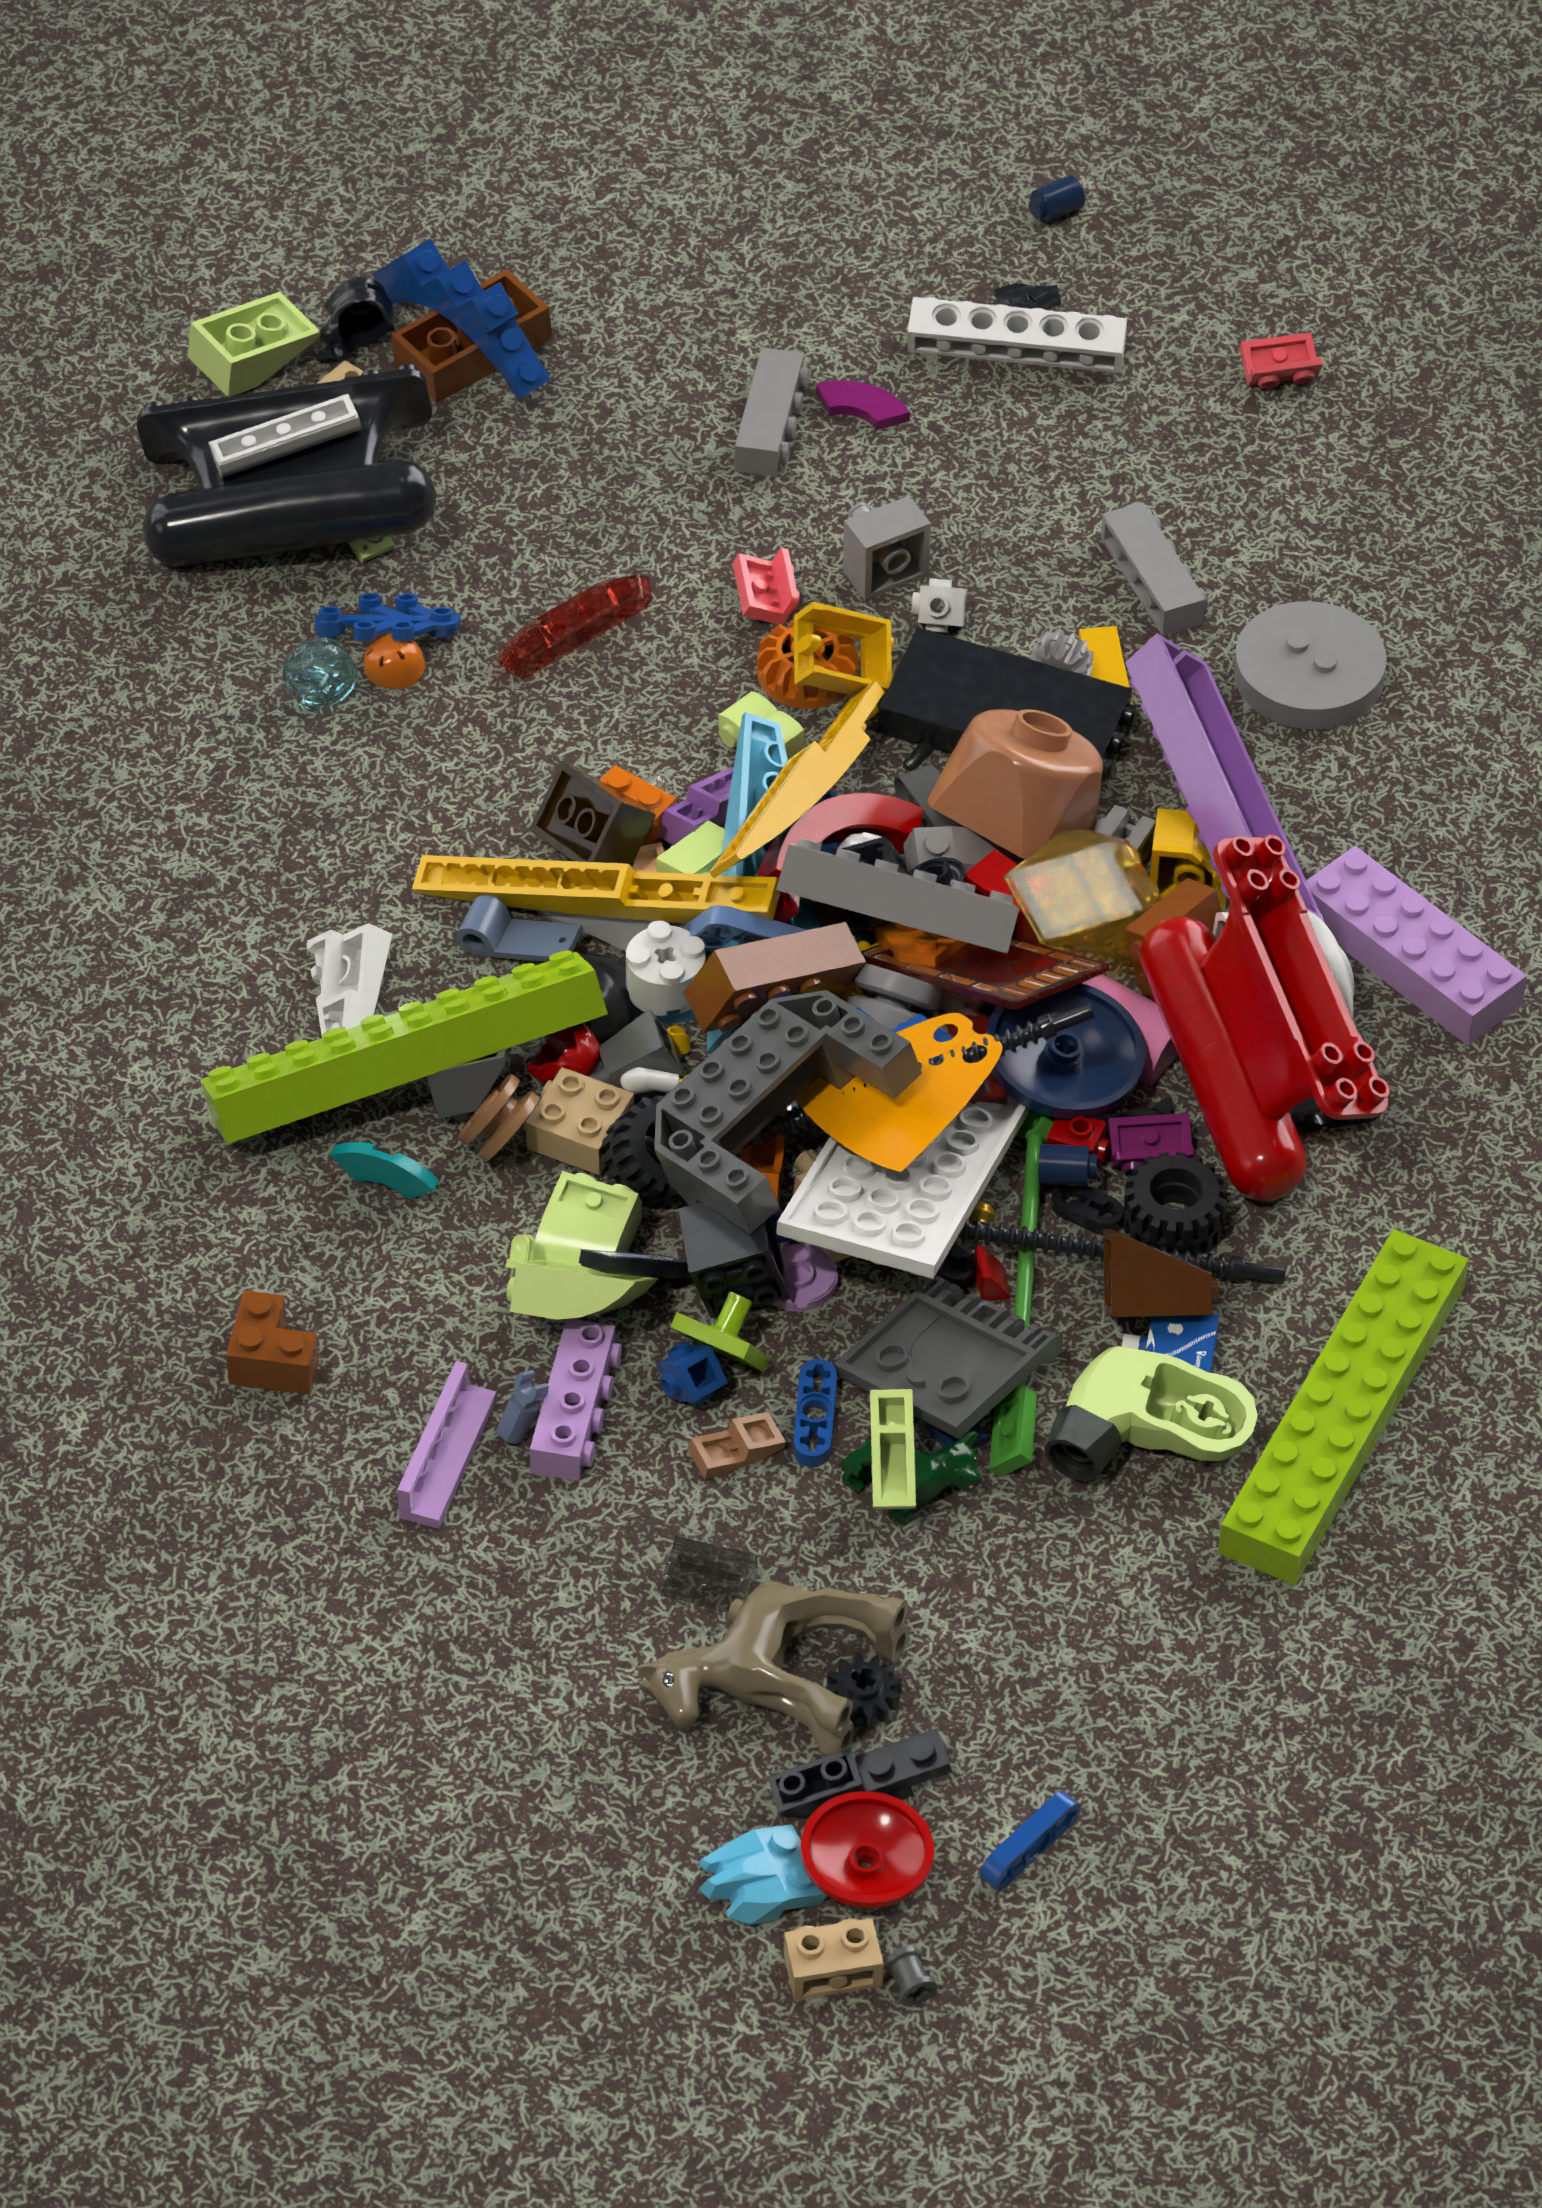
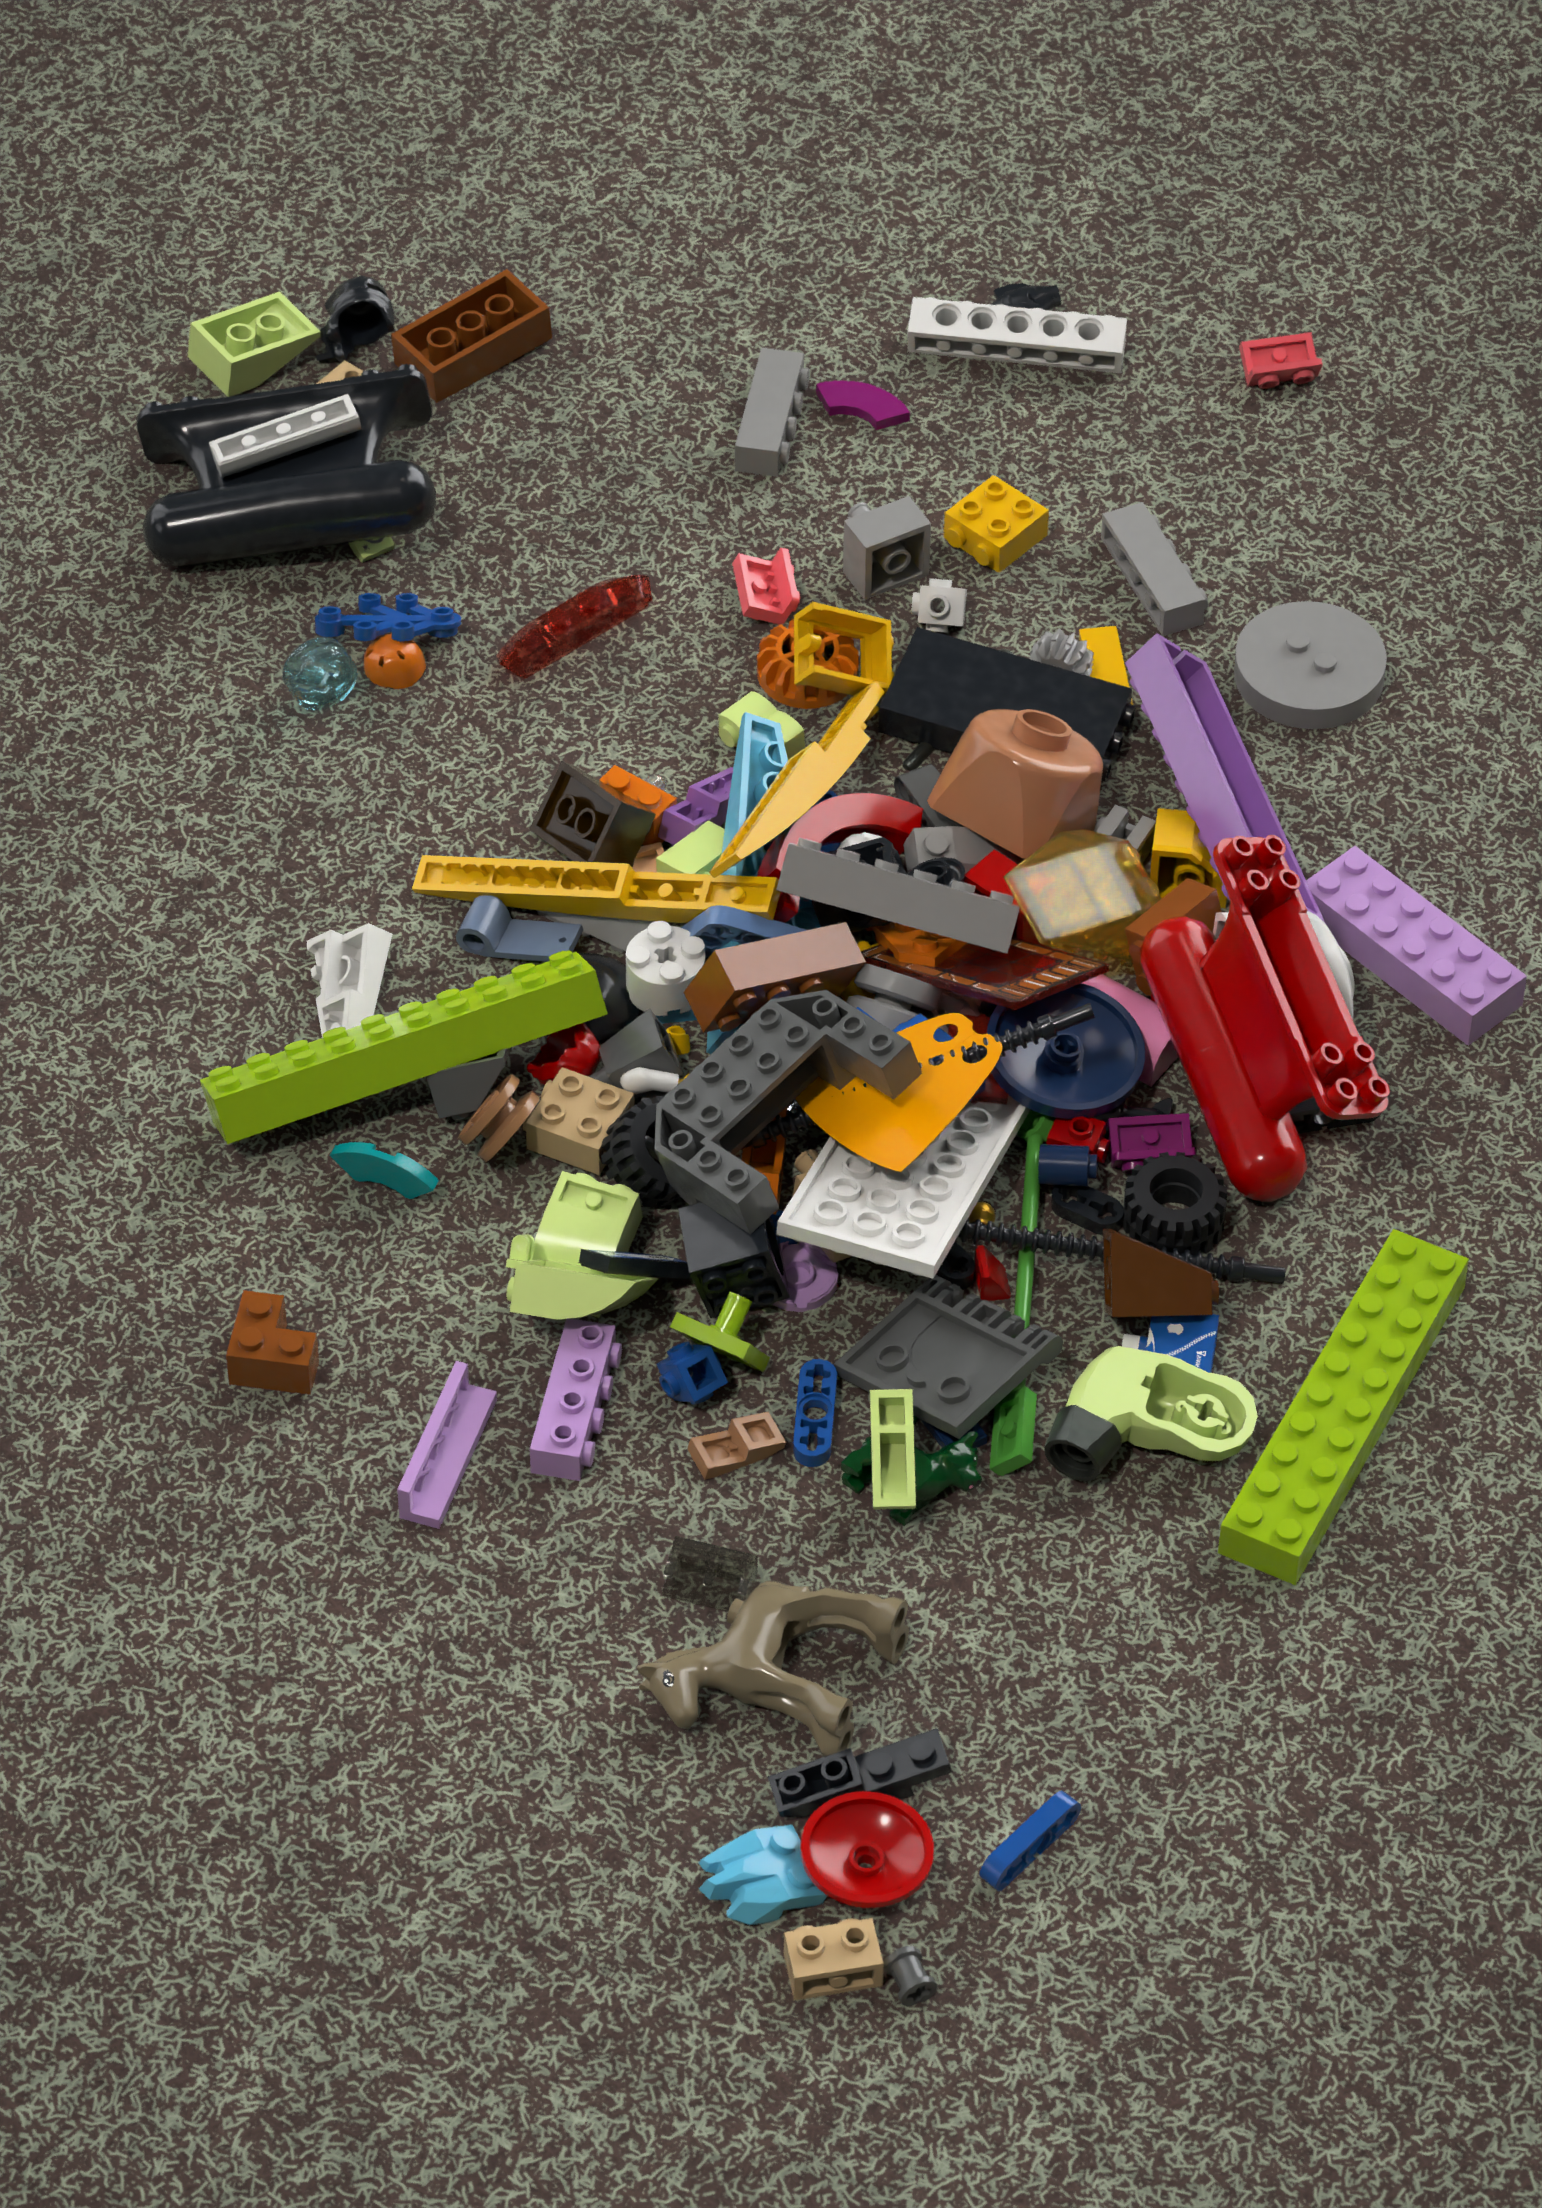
blue arch [372,238,551,400] -> none
sand blue bar [495,1370,549,1444] -> none
black gear [825,1653,902,1728] -> none
dark blue brick [1029,175,1085,223] -> none
none -> yellow brick [944,475,1049,573]

